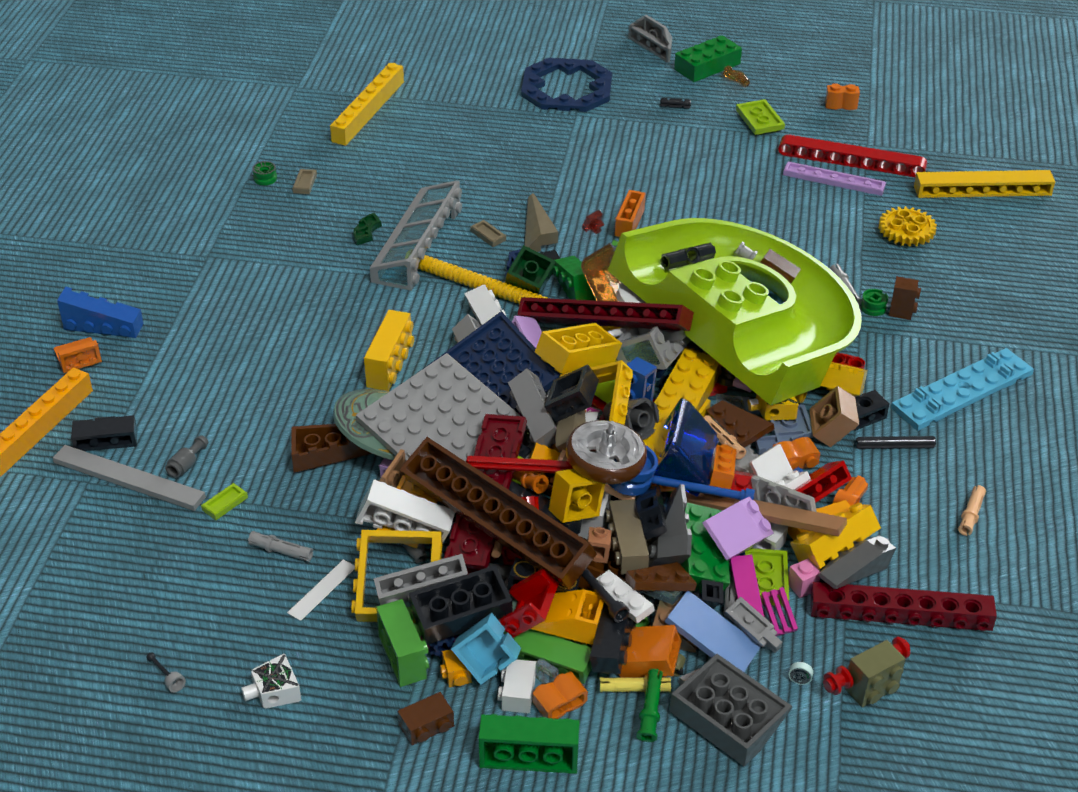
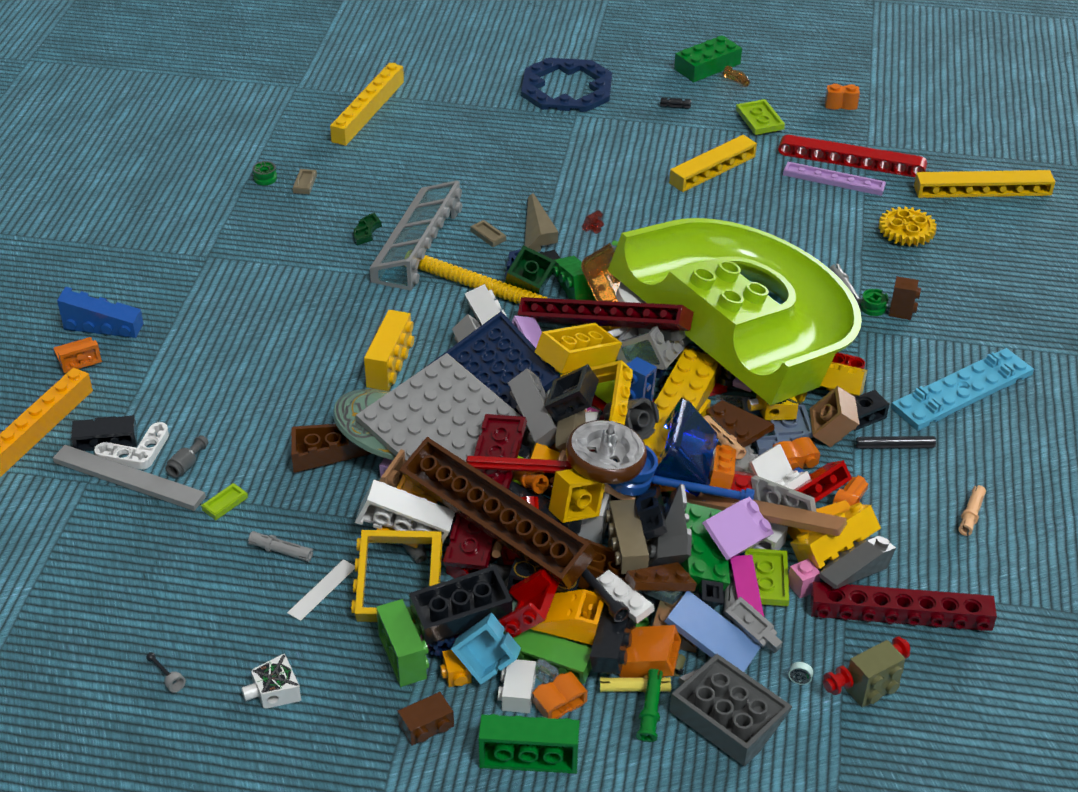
light grey brick [374,554,468,605] -> none
nougat brick [587,527,611,563] -> none
orange brick [615,190,646,237] -> none
light grey wedge [628,15,672,63] -> none
black piece [660,242,716,270] -> none
light grey bush [734,242,758,260] -> none
brick [760,249,801,284] -> none
dark pink tile [761,587,798,636] -> none
none -> white beam [94,422,169,469]
none -> yellow brick [669,135,757,192]

